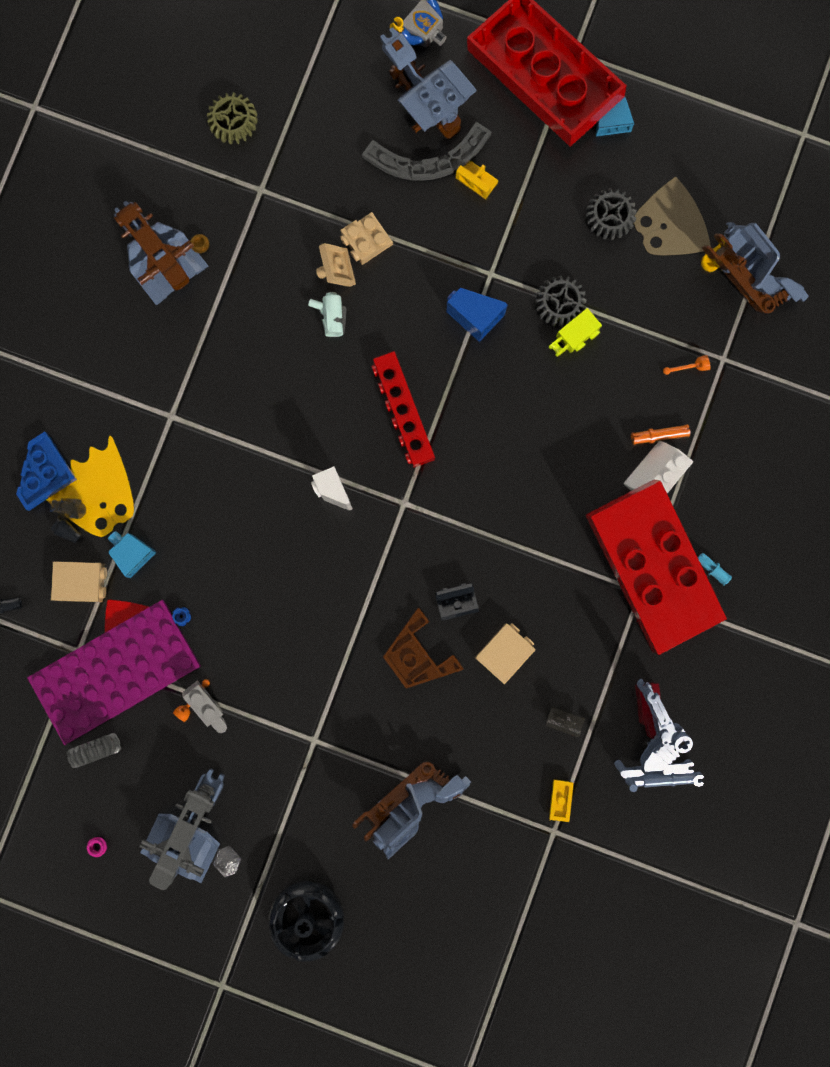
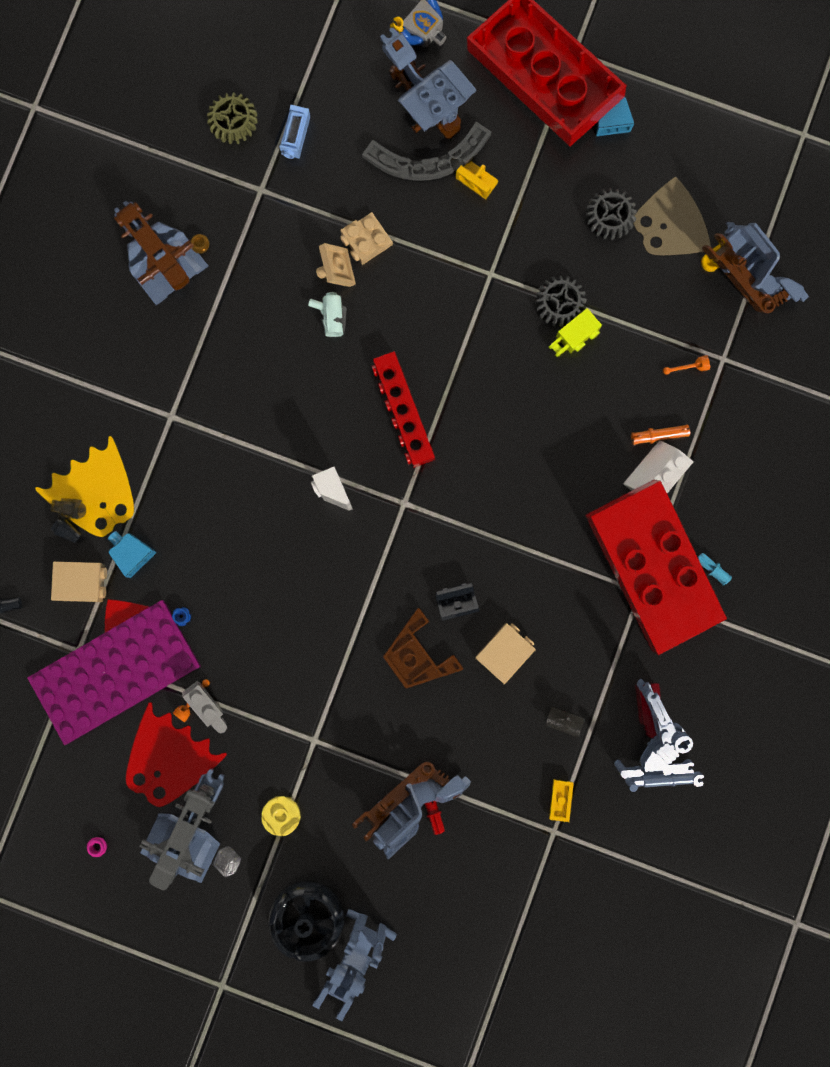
blue plate [16,432,77,511] -> none
dark grey gear [67,733,121,768] -> none
blue slope [446,288,508,342] -> none
none -> red piece [126,702,227,807]
none -> light yellow tile [261,796,301,836]
none -> light blue window [279,105,310,159]
none -> sand blue piece [312,909,397,1021]
none -> red axle [425,801,445,835]

